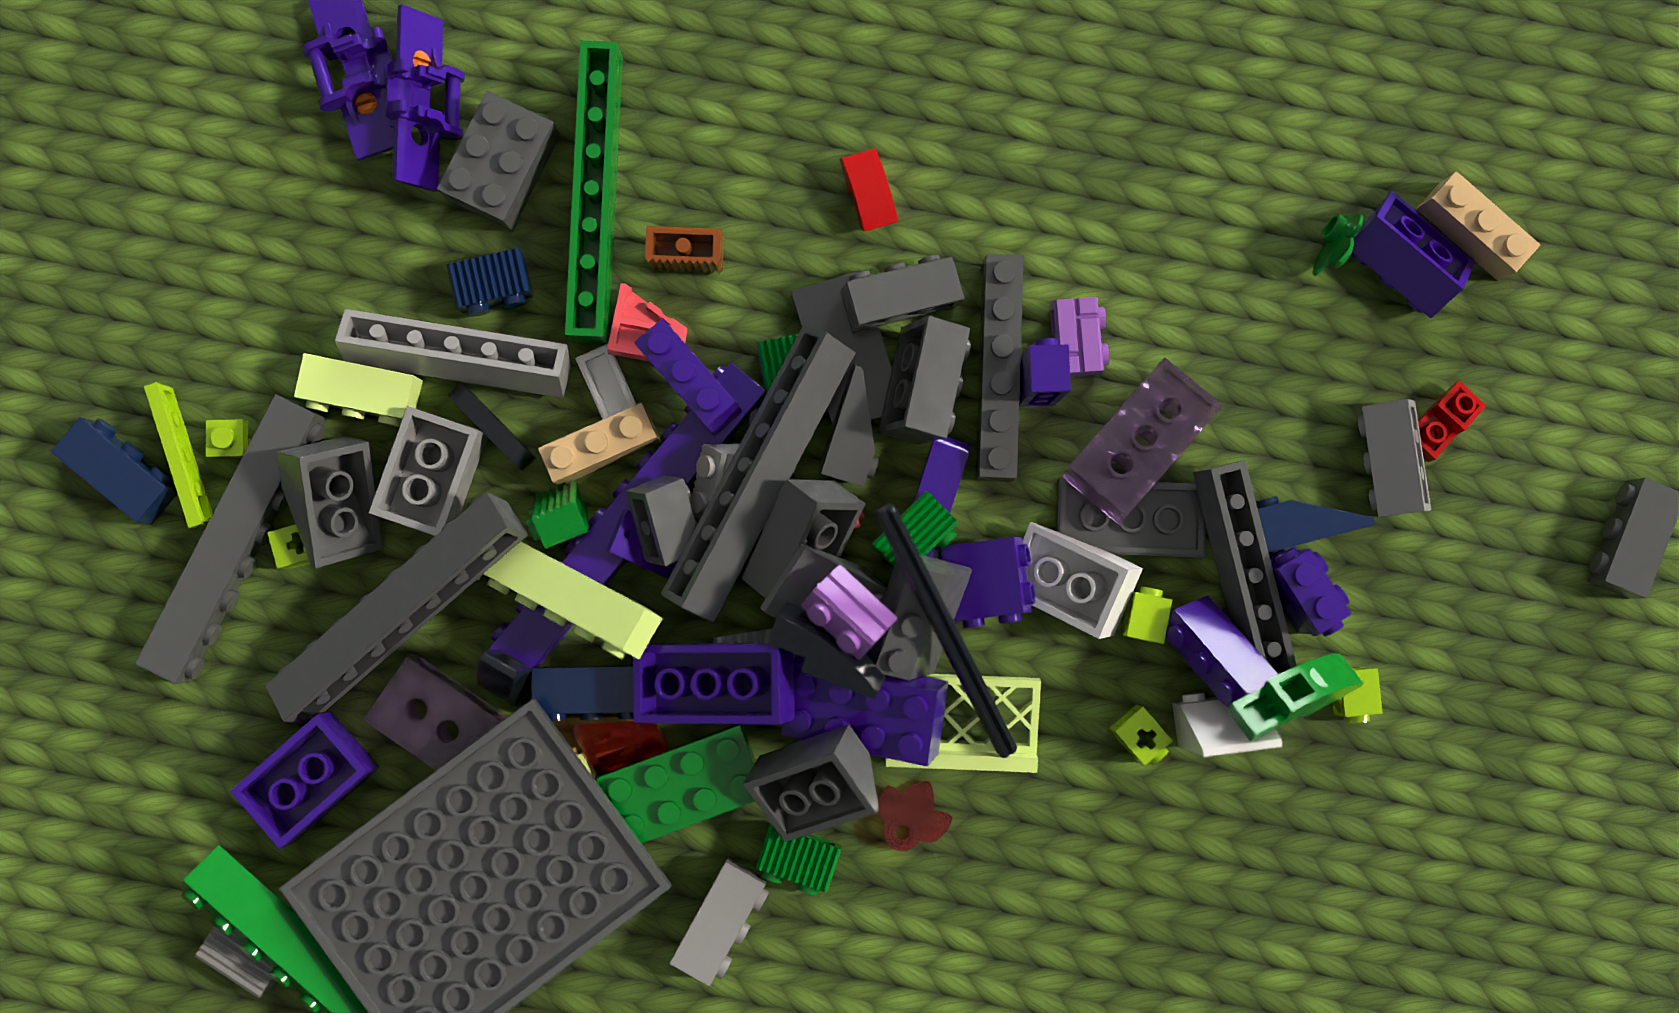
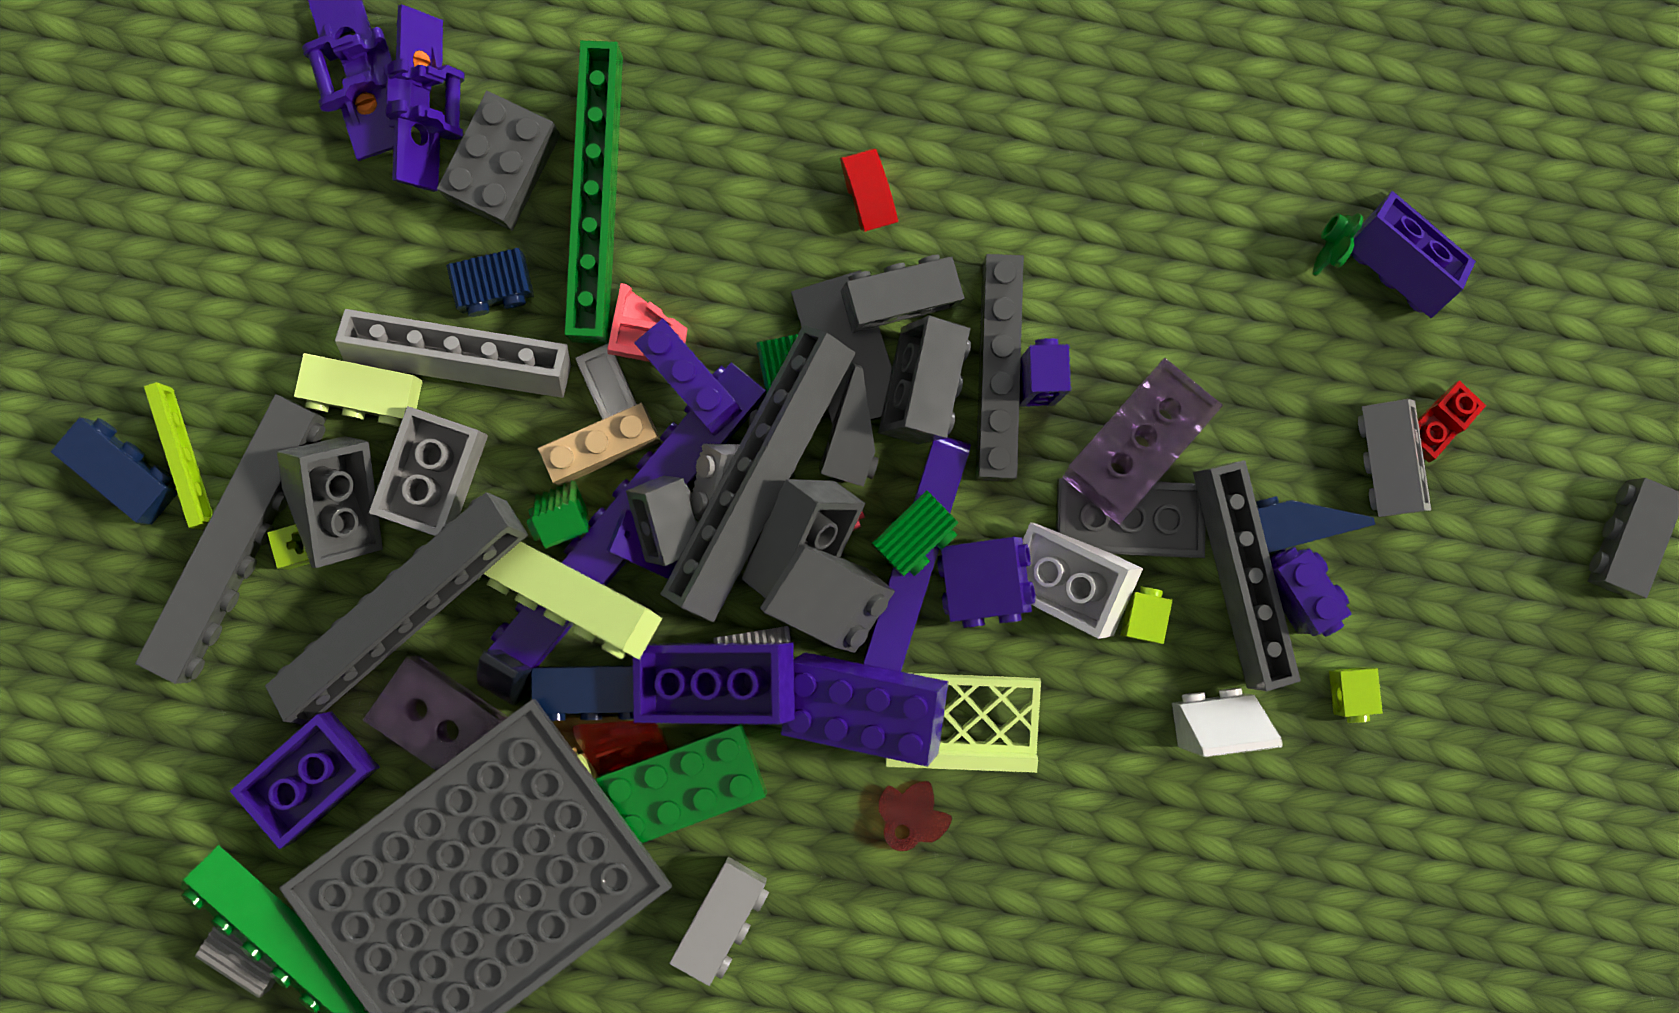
lime plate [206,419,248,458] -> none
black beam [448,382,536,471] -> none
dark orange brick [645,226,724,274] -> none
dark grey slope [743,724,879,842] -> none
green brick [755,822,842,896] -> none
black slope [768,603,885,699] -> none
medium lavender brick [801,564,898,660] -> none
dark grey slope [865,555,972,680] -> none
black axle [875,504,1017,758] -> none
medium lavender brick [1049,297,1109,378] -> none
lime brick [1108,704,1173,766] -> none
dark purple brick [1166,596,1279,708] -> none
green slope [1227,653,1364,742] -> none
tan brick [1416,171,1540,281] -> none

